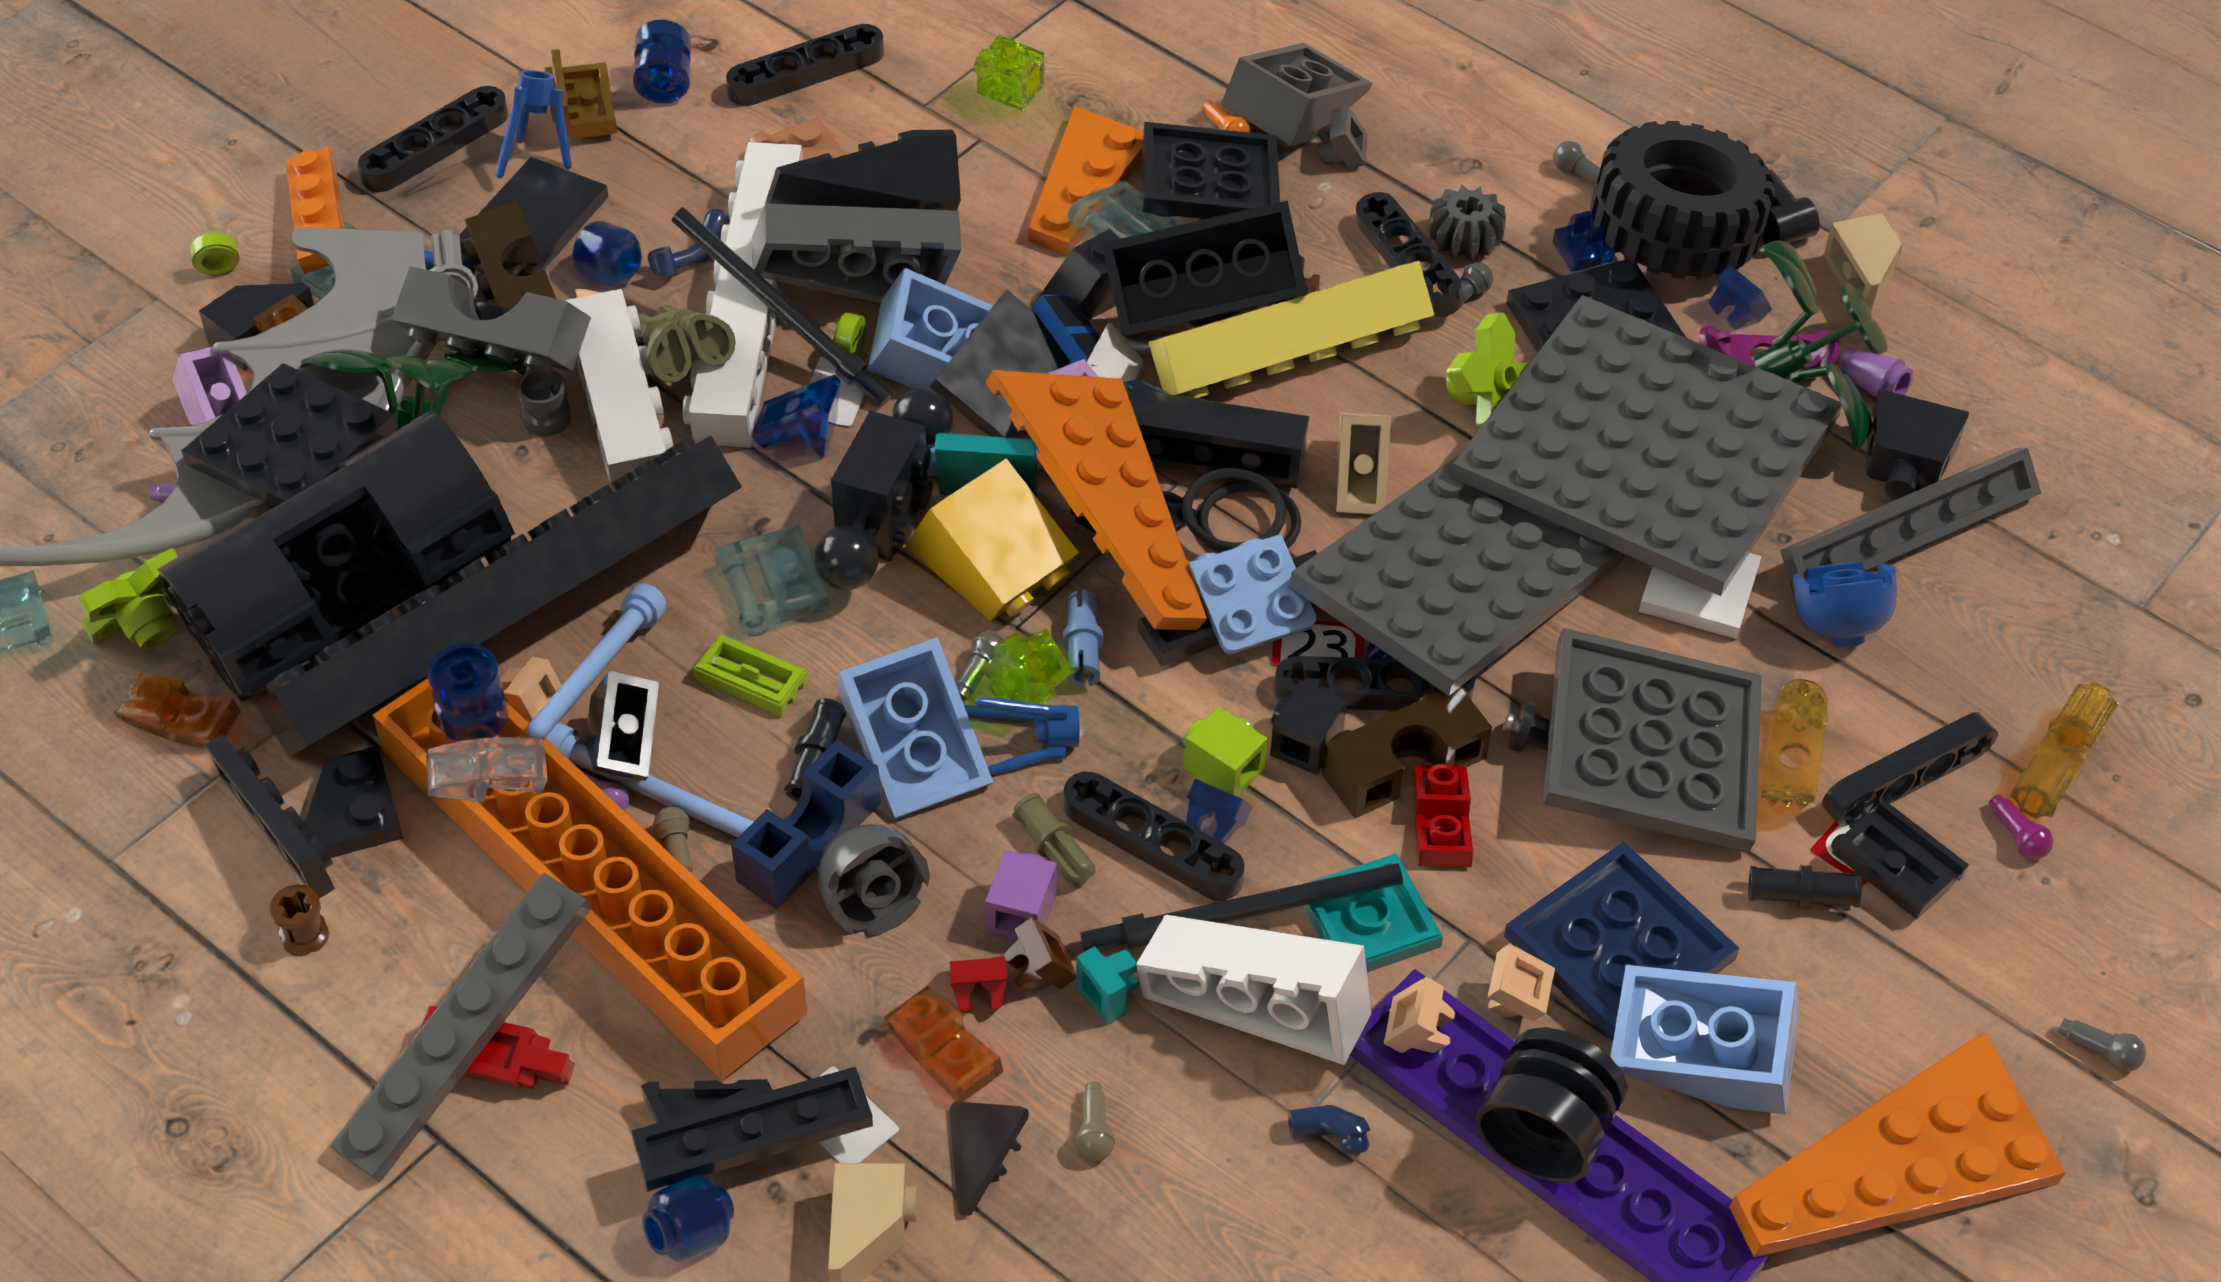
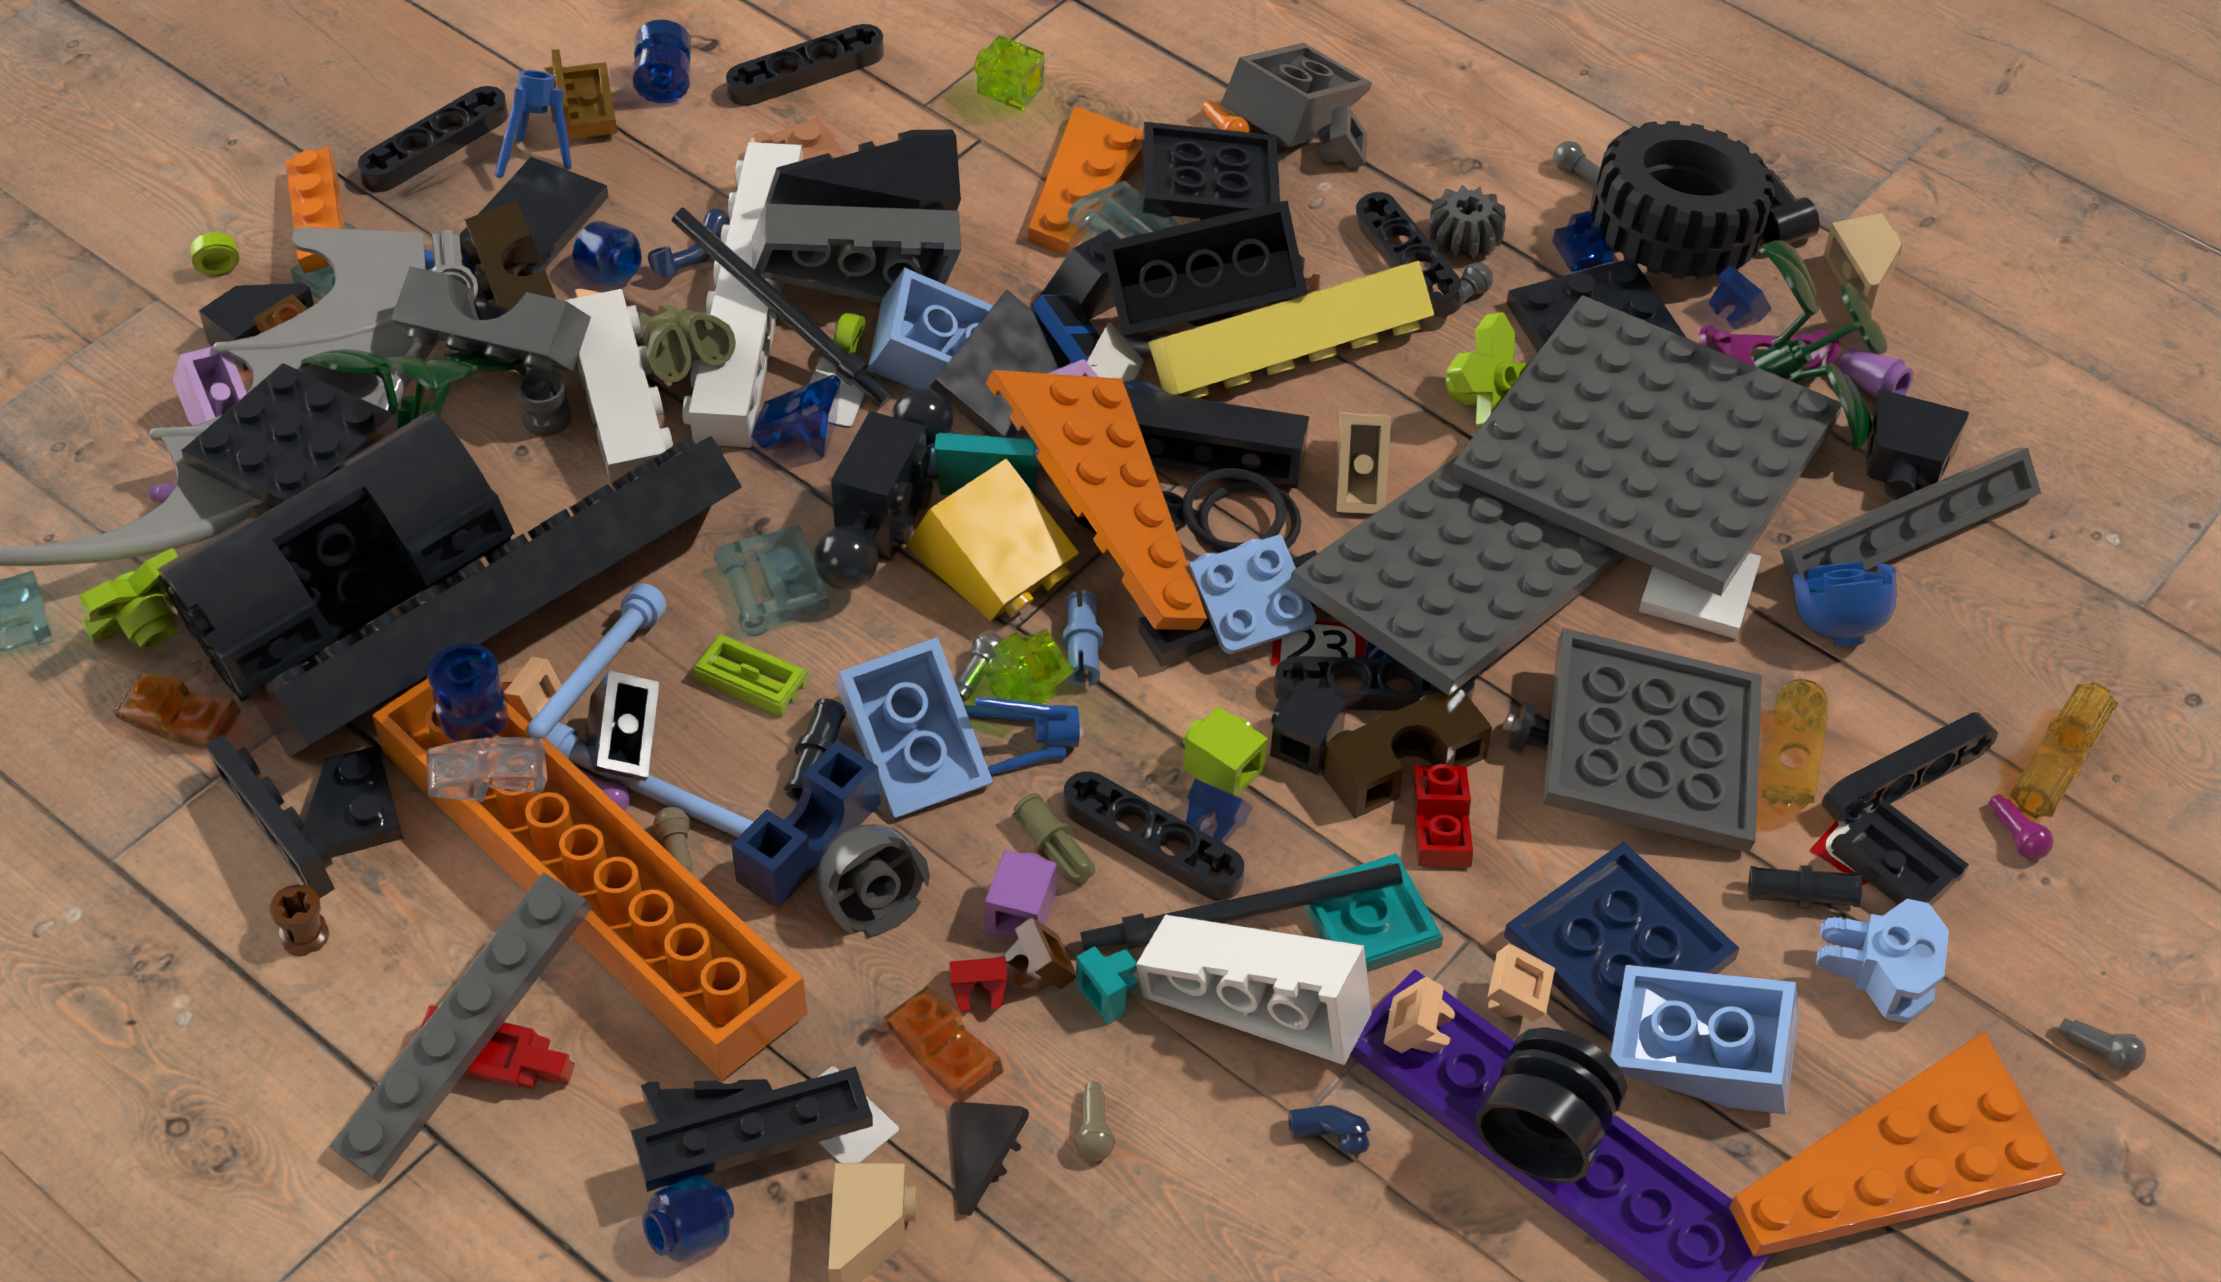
none -> light blue hinge [1816,899,1949,1023]

